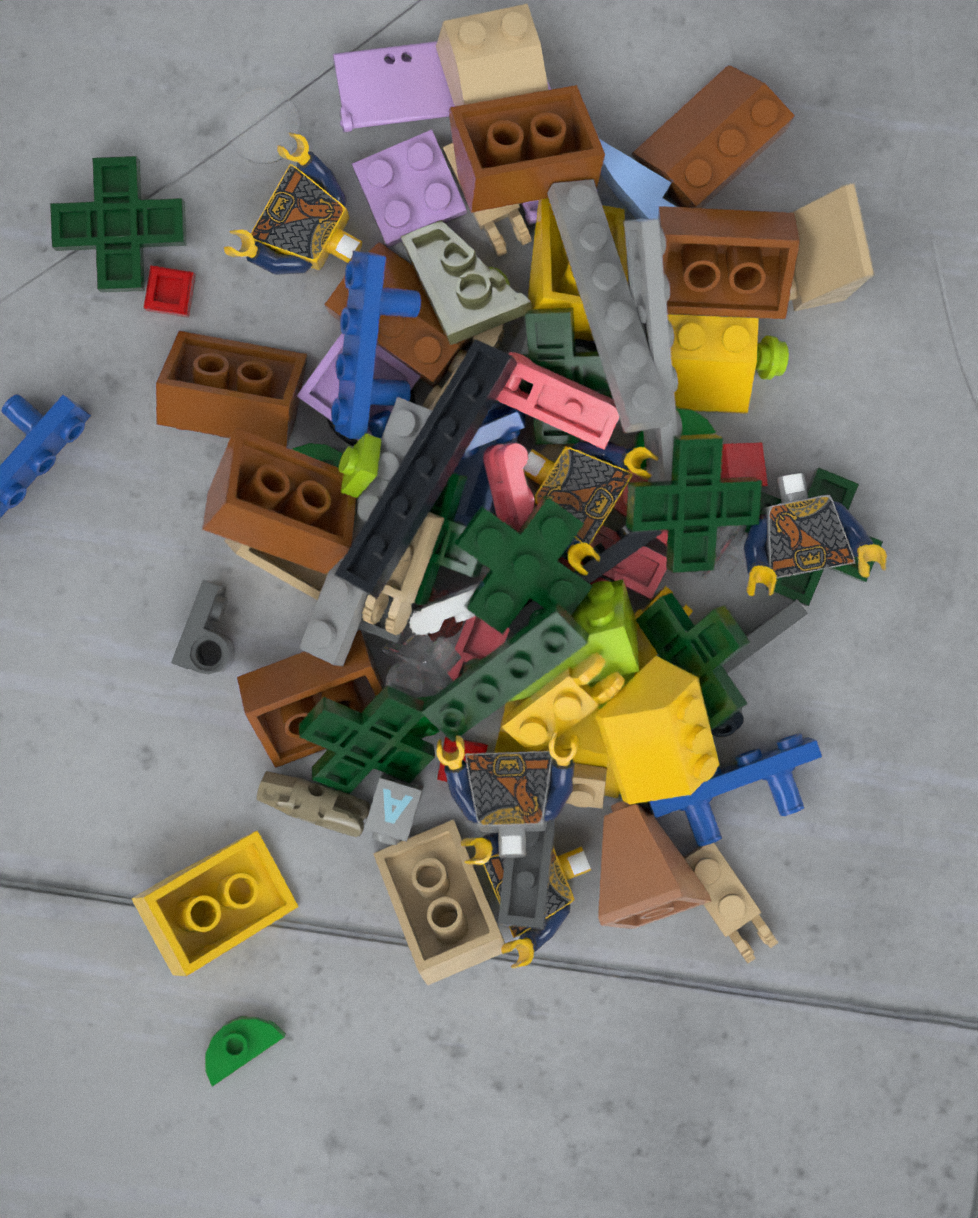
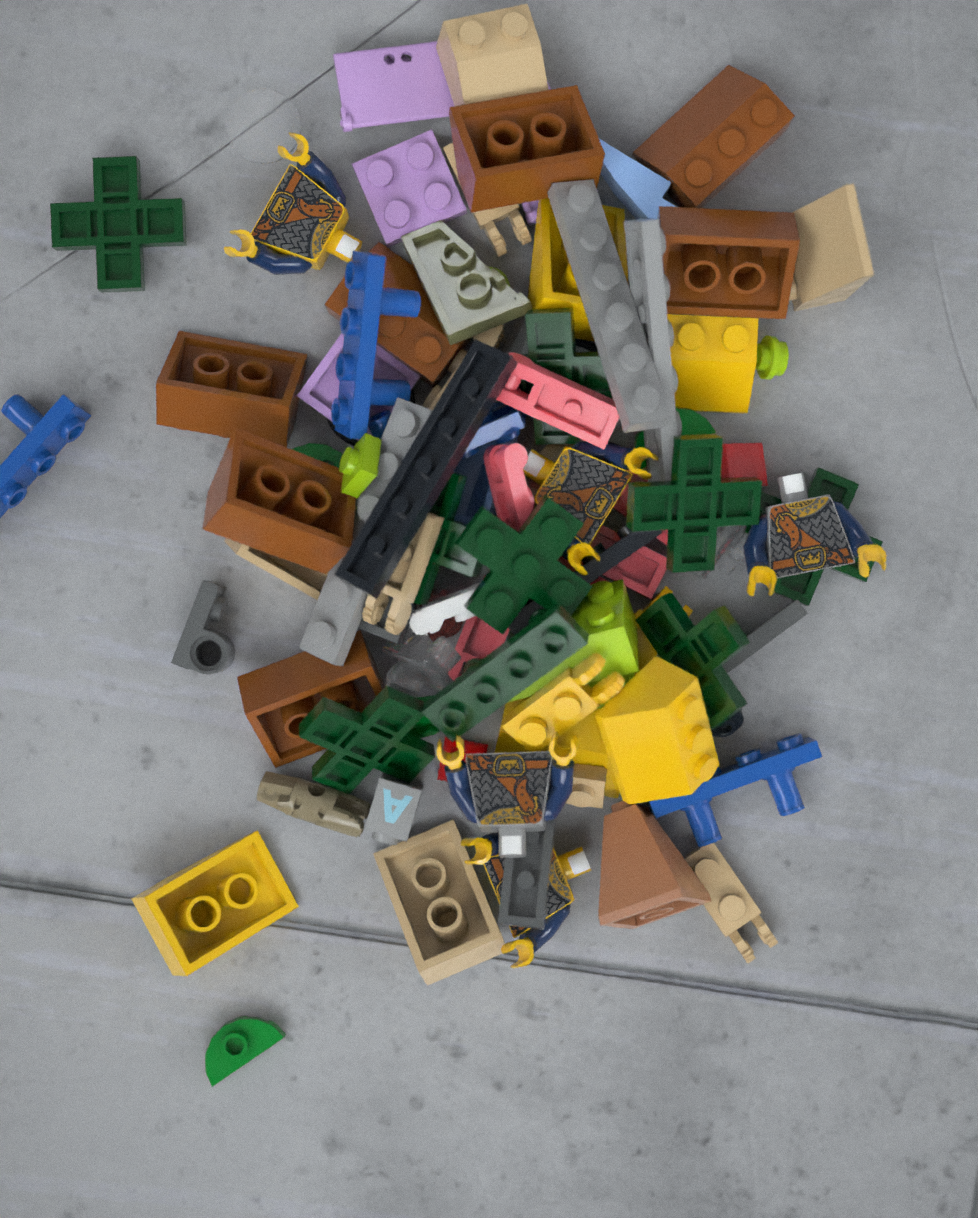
red tile [143,265,196,318] -> none

